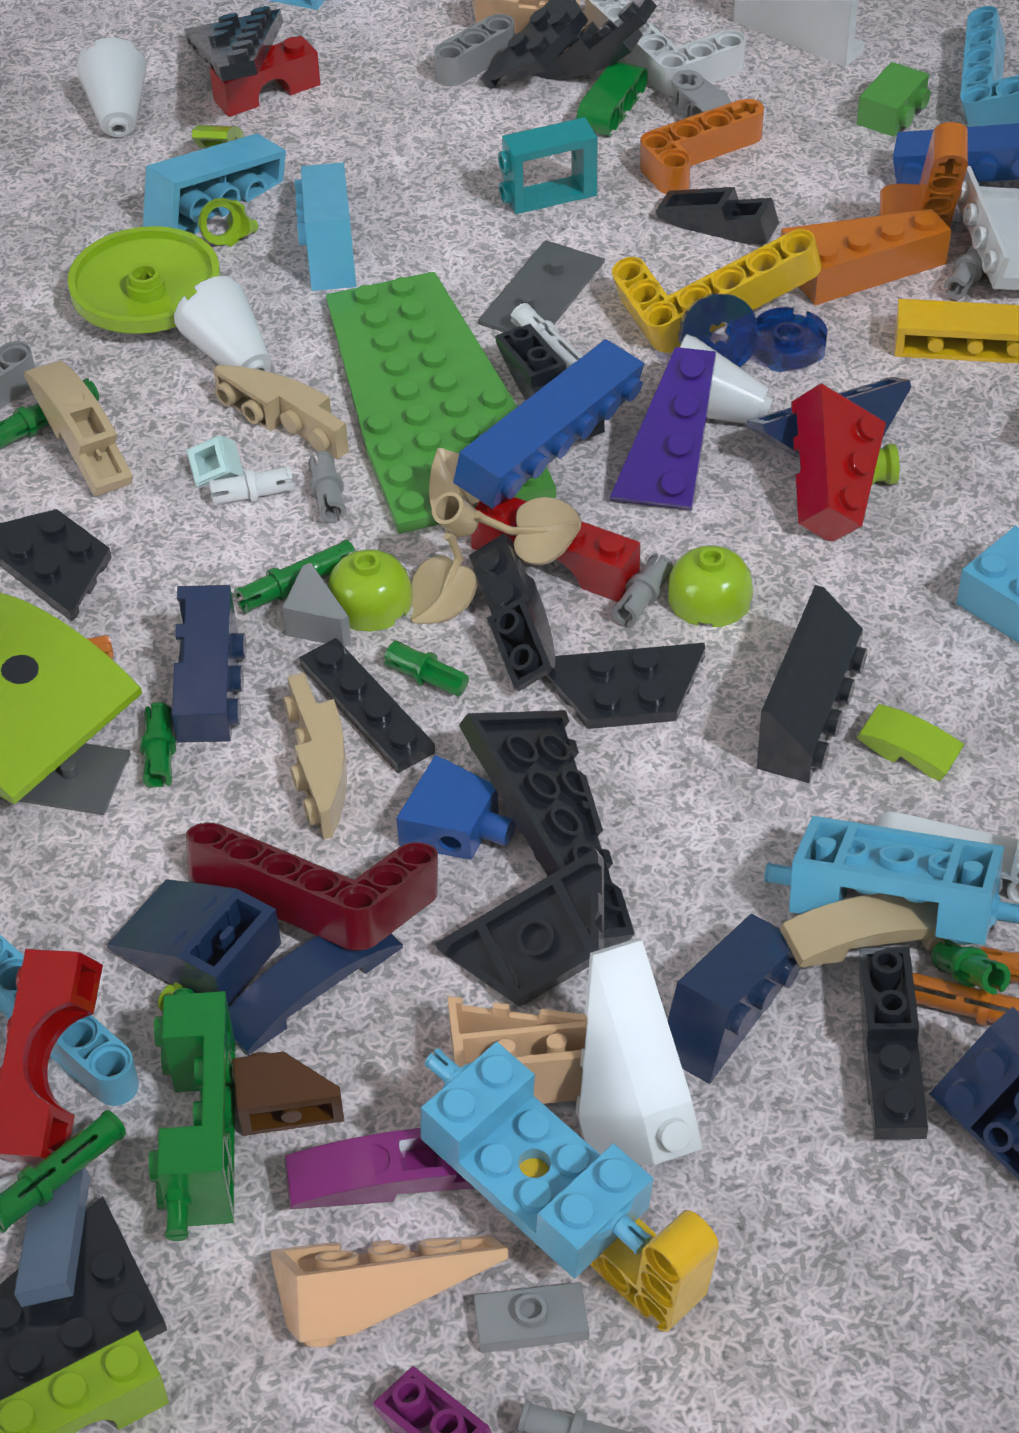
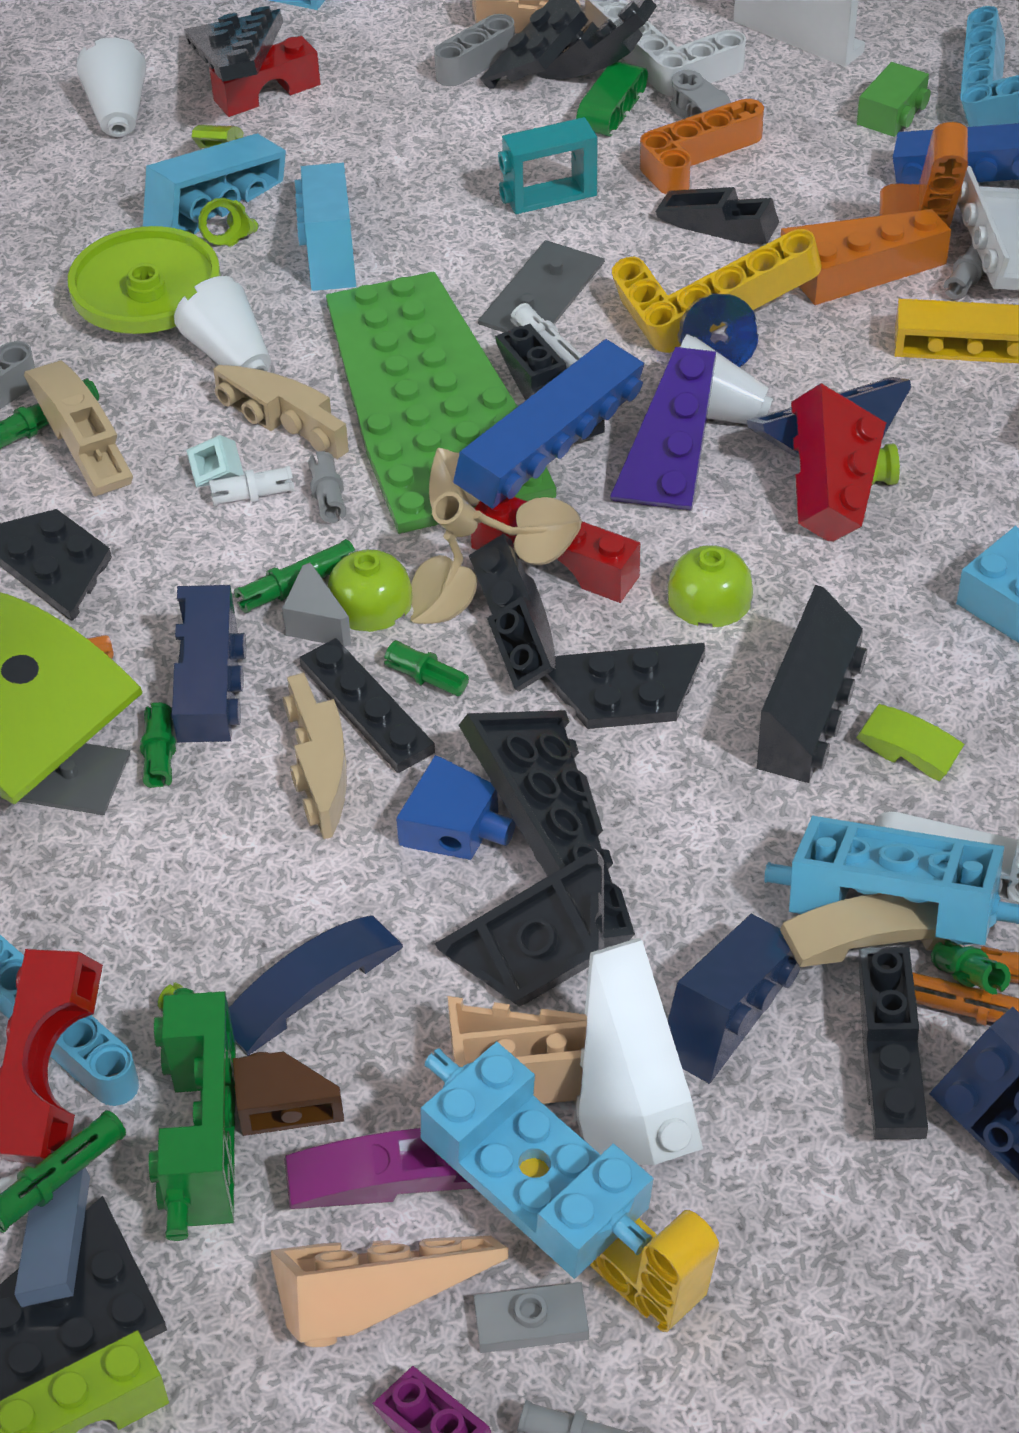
dark blue slope [107,879,281,1006] -> none
dark red beam [186,822,438,950] -> none
light grey pin [612,554,673,627] -> none
clear blue plate [749,307,828,372] -> none

